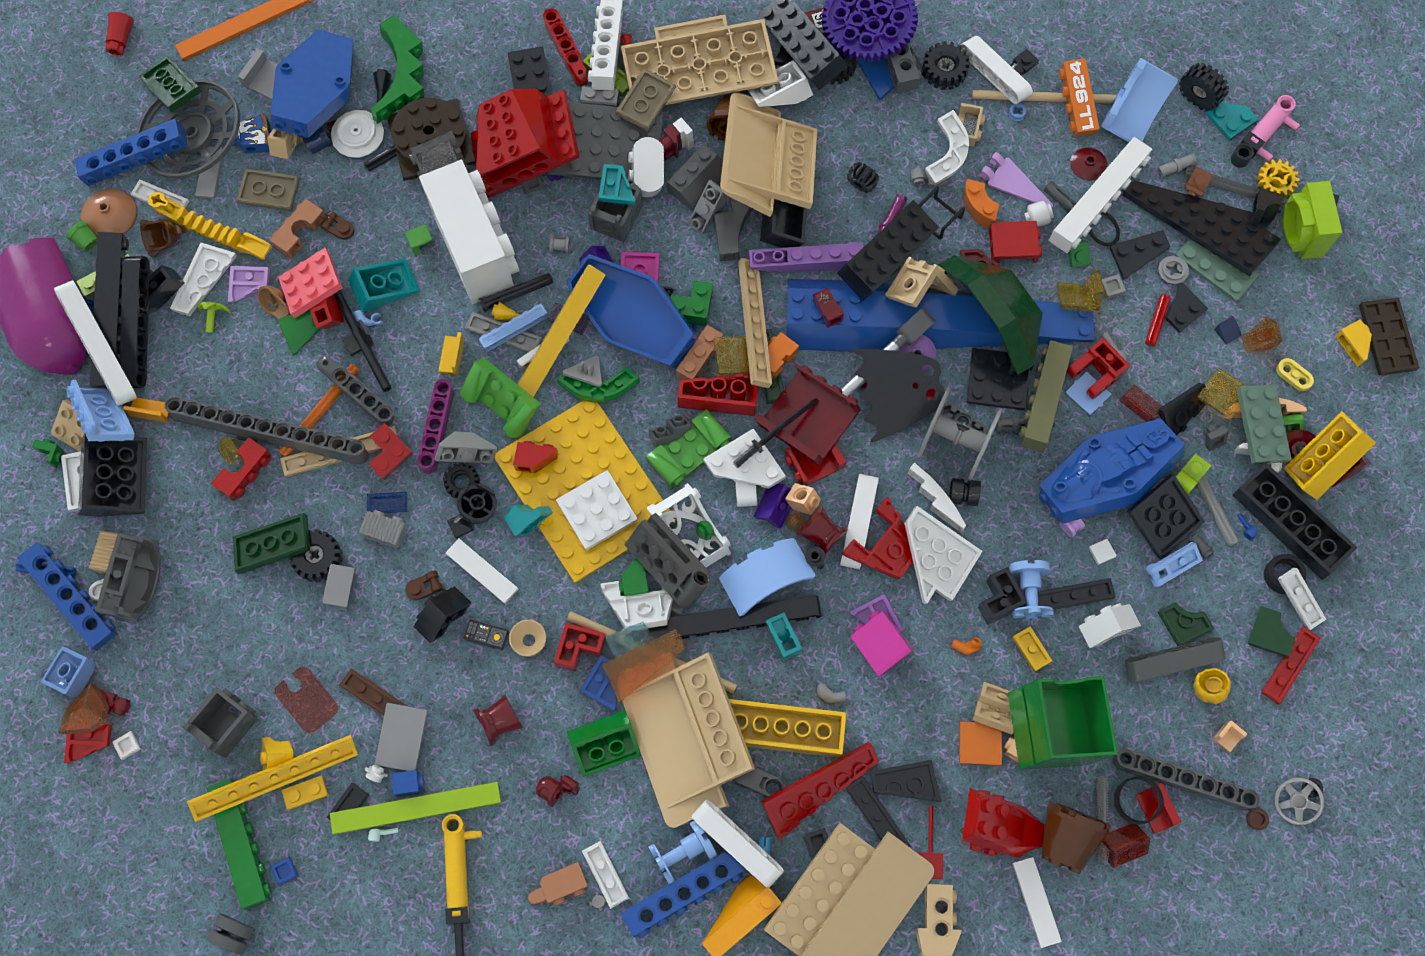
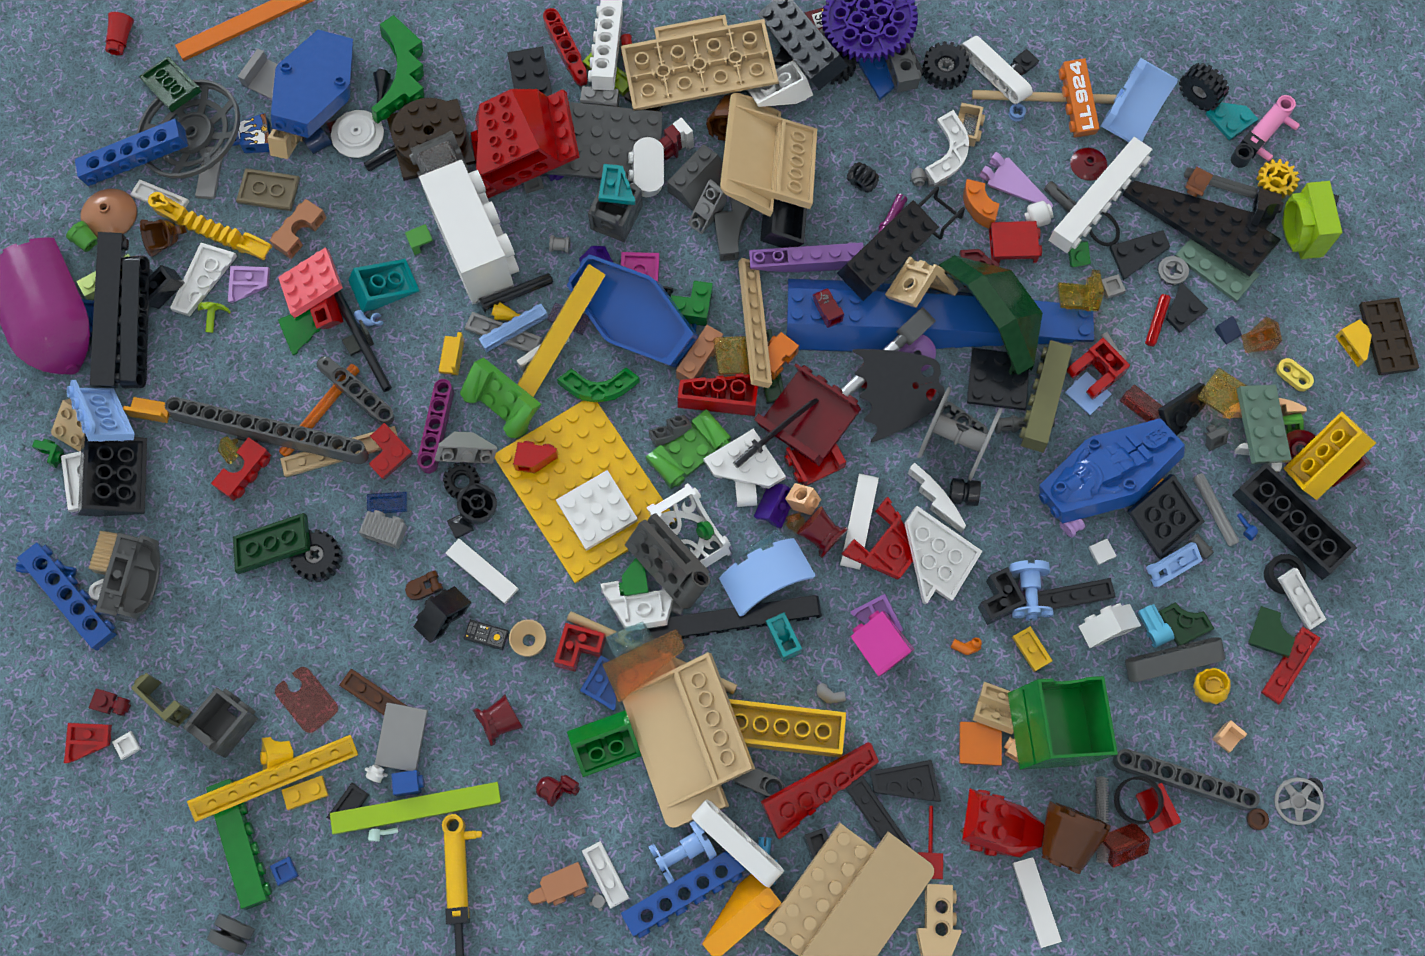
medium blue slope [41,646,95,698] -> none
white beam [54,280,137,407] -> none
clear orange slope [58,682,109,734] -> none
medium nougat cap [258,285,290,319] -> none
reddish brown plate [319,211,355,240] -> none
light grey panel [322,564,355,611] -> none
teal arch [504,504,553,537] -> none
light grey piece [563,356,602,387] -> none
dark tan tile [616,68,676,131] -> none
black cone [805,547,825,569] -> none
light grey pin [1157,154,1197,178] -> none
lime plate [1176,453,1212,495] -> none
none -> olive panel [131,673,192,728]
none -> medium azure piece [1137,604,1174,648]

